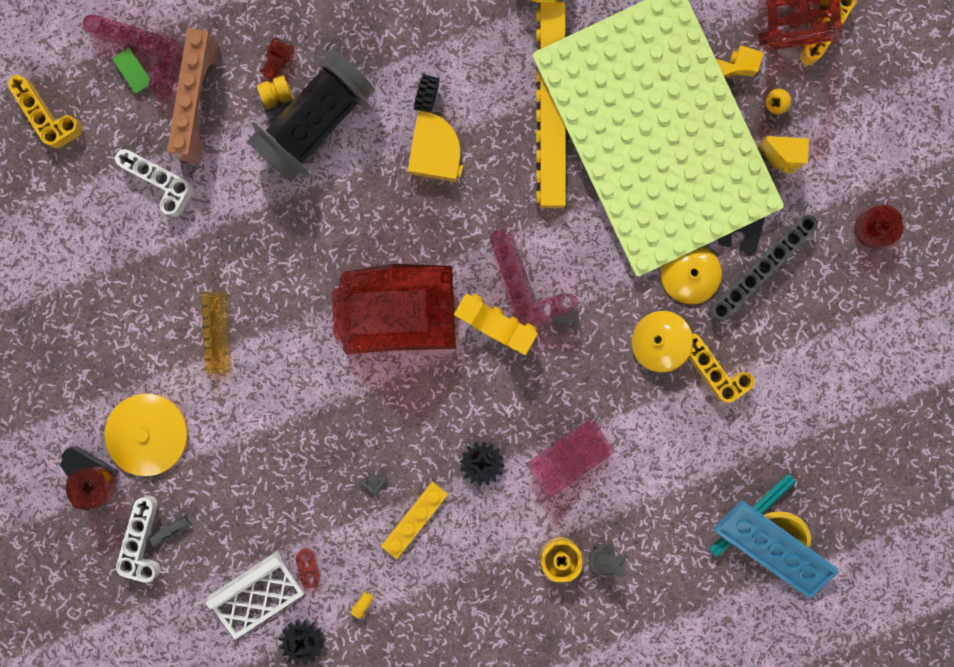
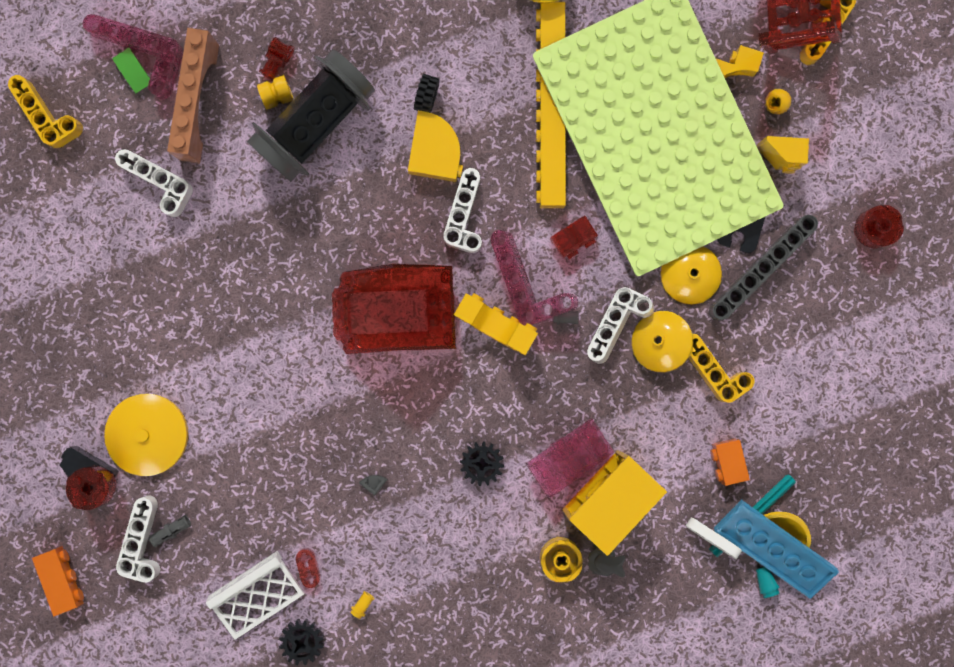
clear yellow fence [201,291,231,375] -> none
yellow plate [381,481,448,559] -> none
none -> orange brick [32,546,84,617]
none -> white beam [444,168,482,253]
none -> clear red brick [550,215,598,260]
none -> yellow piece [562,450,667,556]
none -> white beam [587,287,654,364]
none -> white beam [685,517,742,560]
none -> orange brick [710,438,750,486]
none -> teal cone [756,567,780,598]

